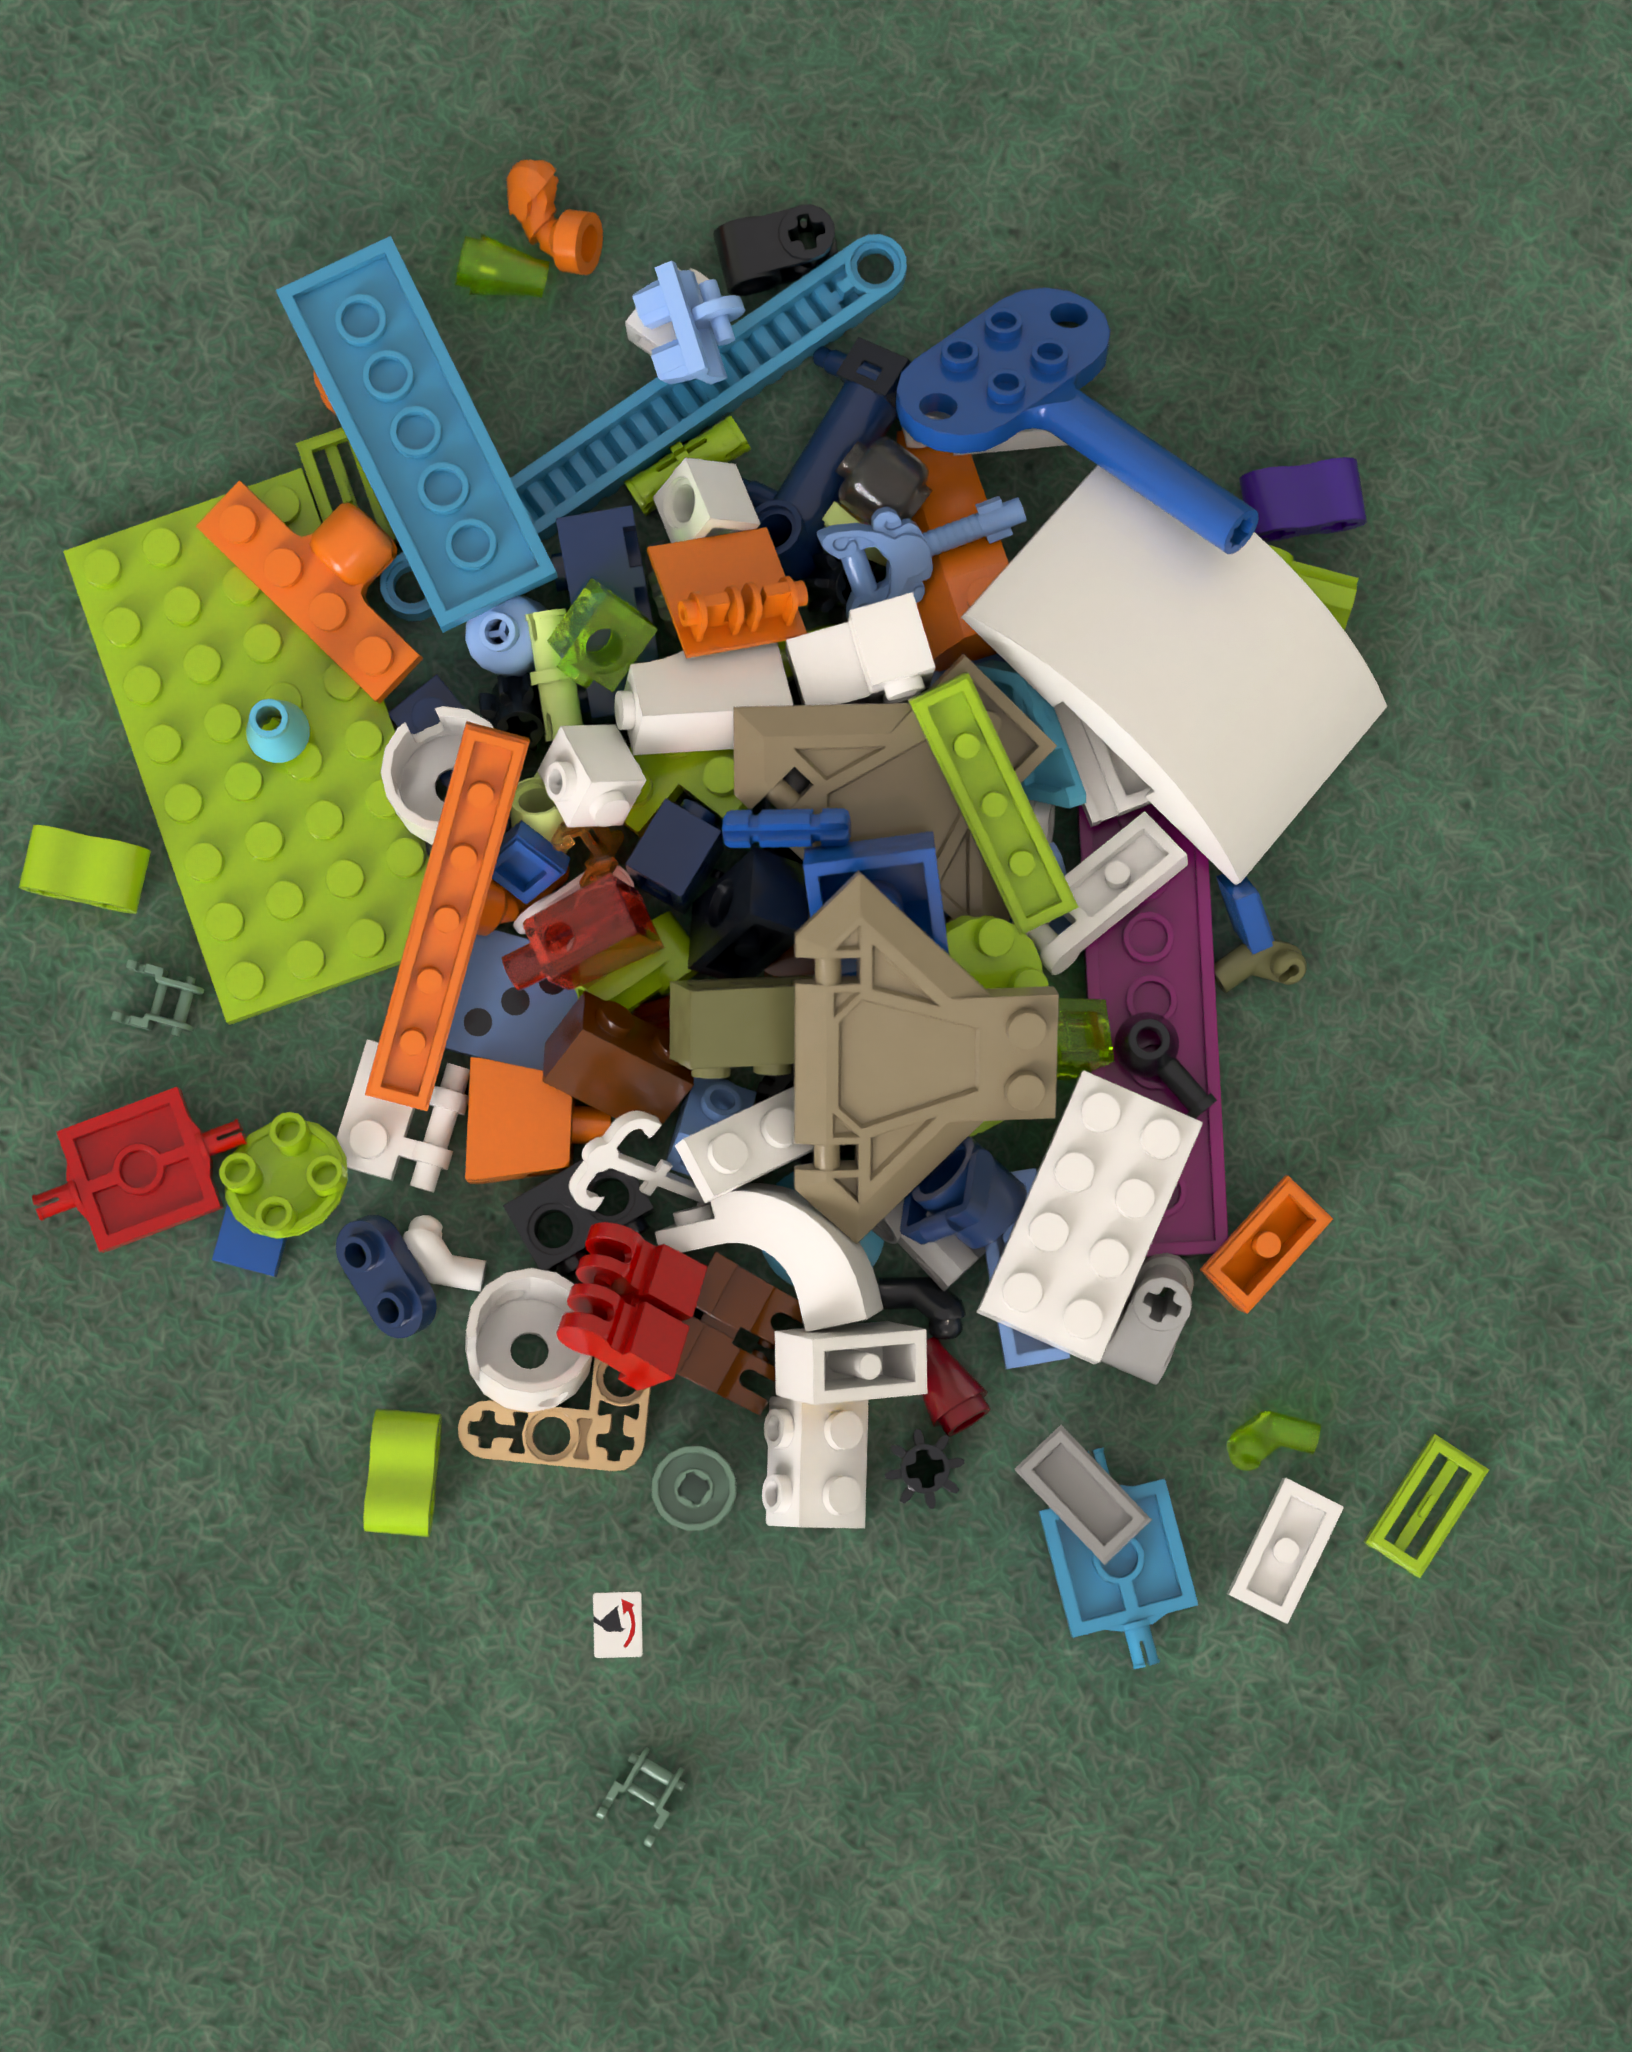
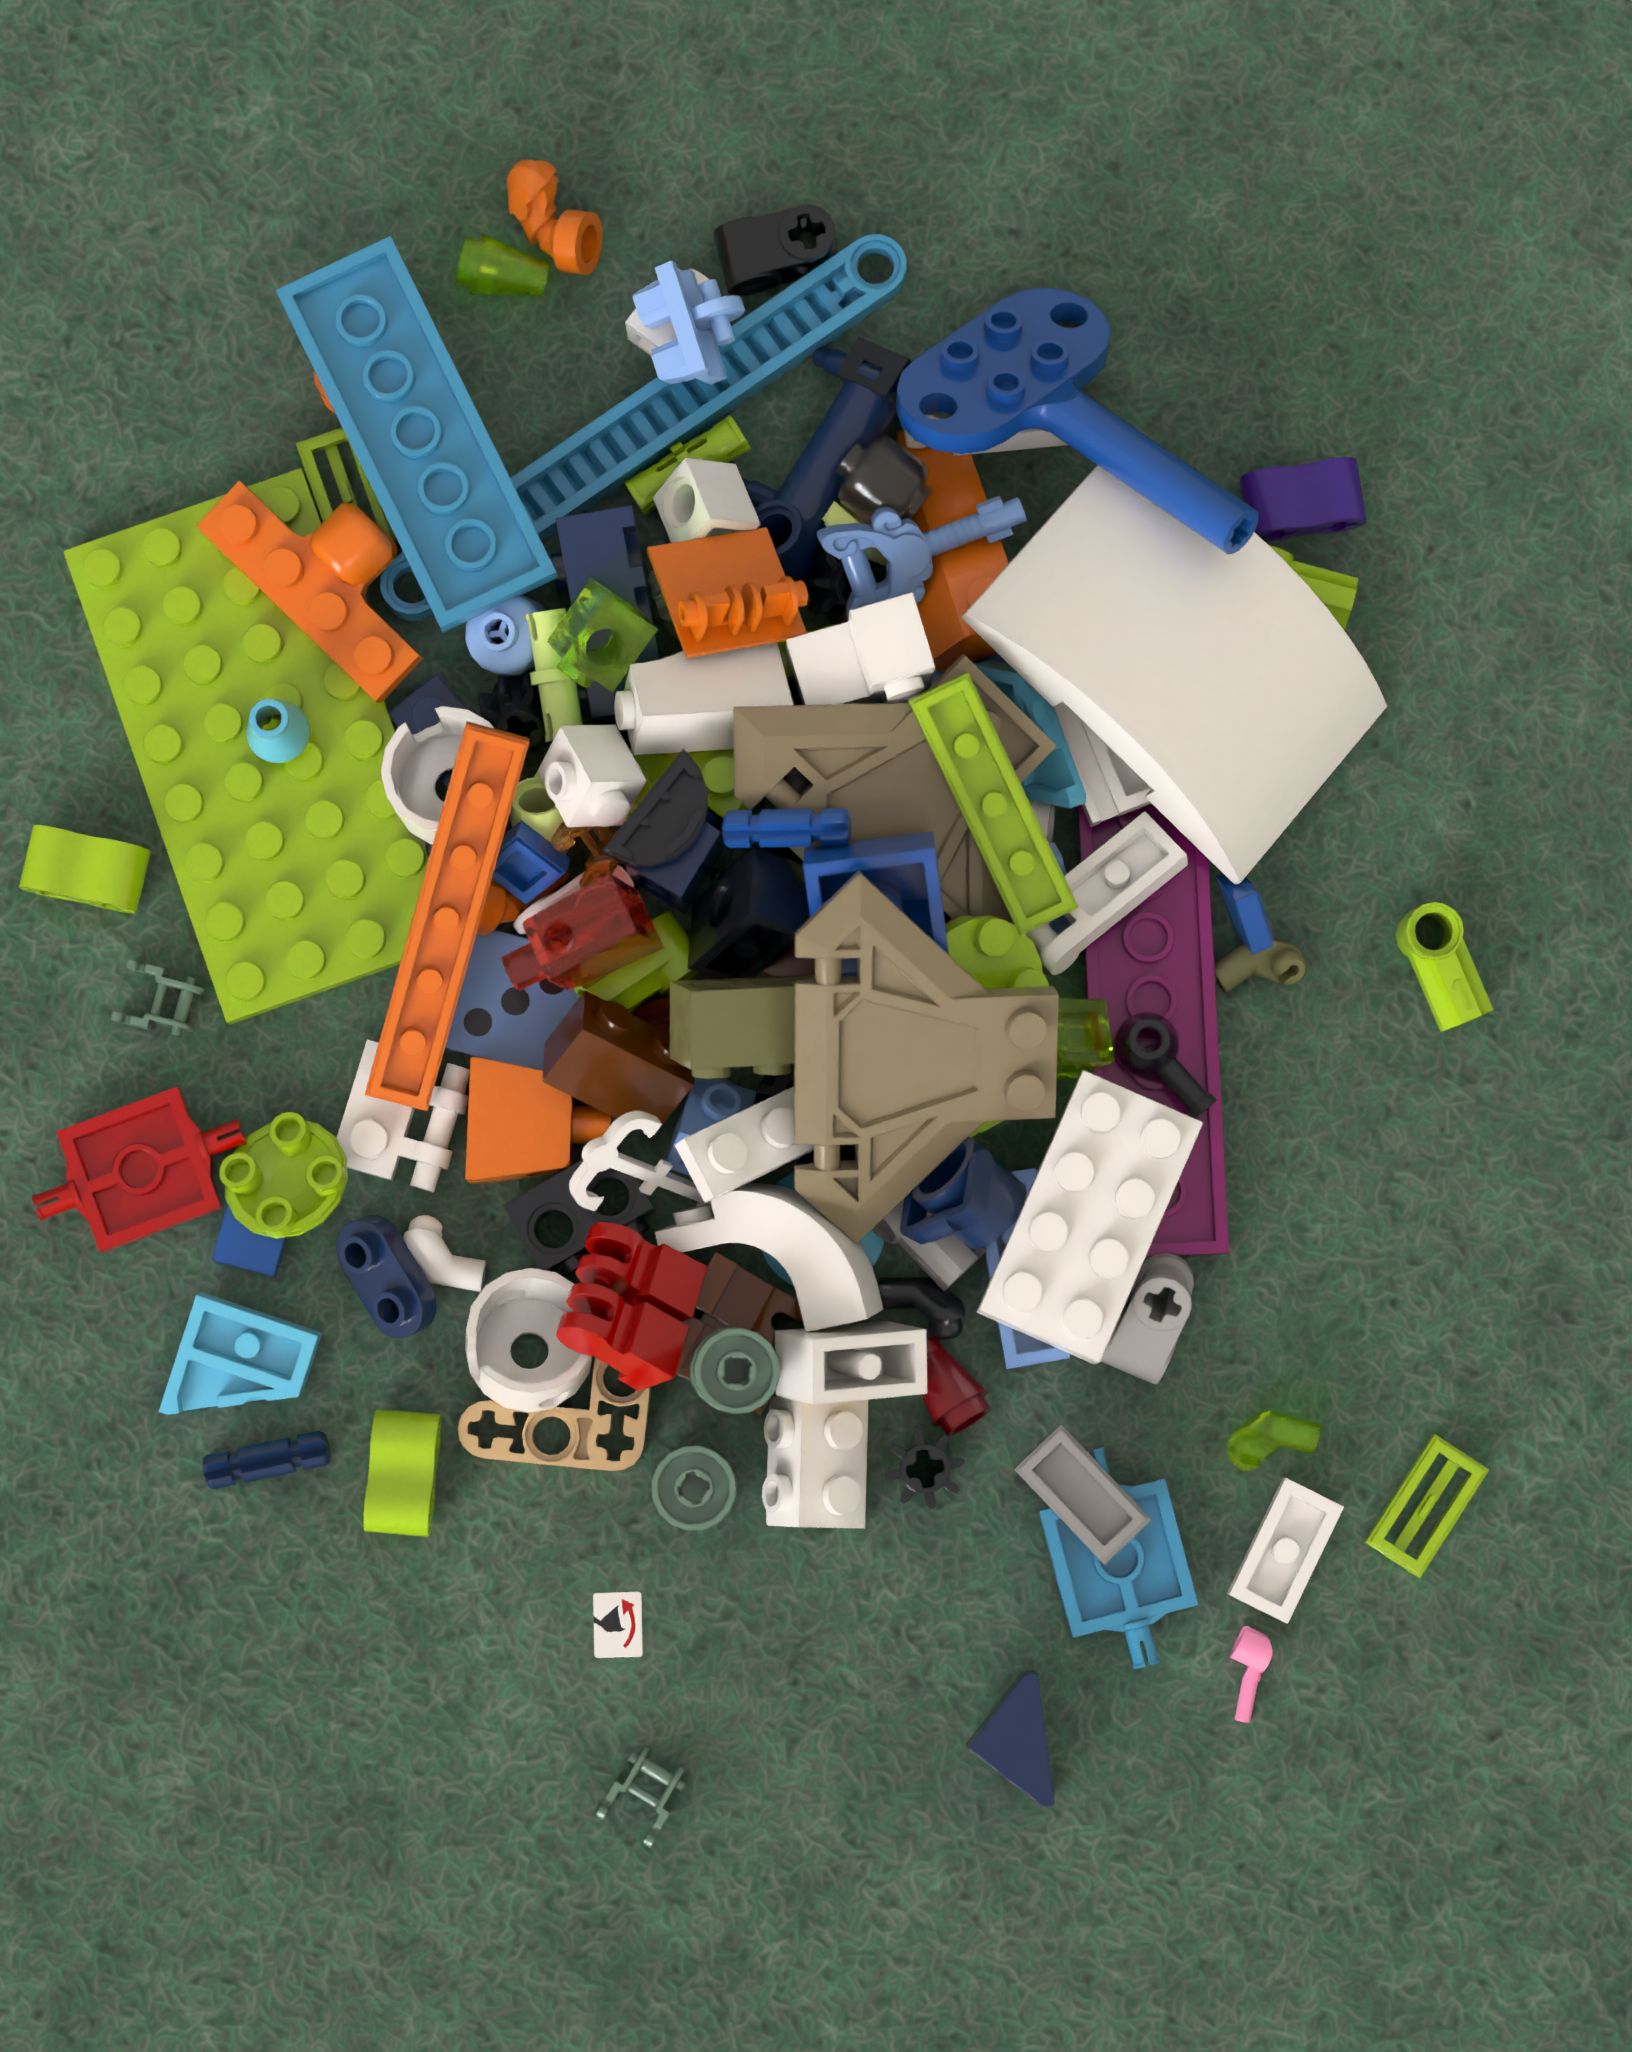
orange slope [1199,1175,1333,1314] -> none
none -> medium azure wing [159,1292,322,1415]
none -> dark blue axle [203,1431,331,1489]
none -> black plate [602,749,709,867]
none -> sand green wheel [689,1327,780,1414]
none -> dark blue slope [966,1670,1055,1806]
none -> bright pink hand [1230,1626,1273,1723]
none -> lime piece [1395,902,1494,1032]

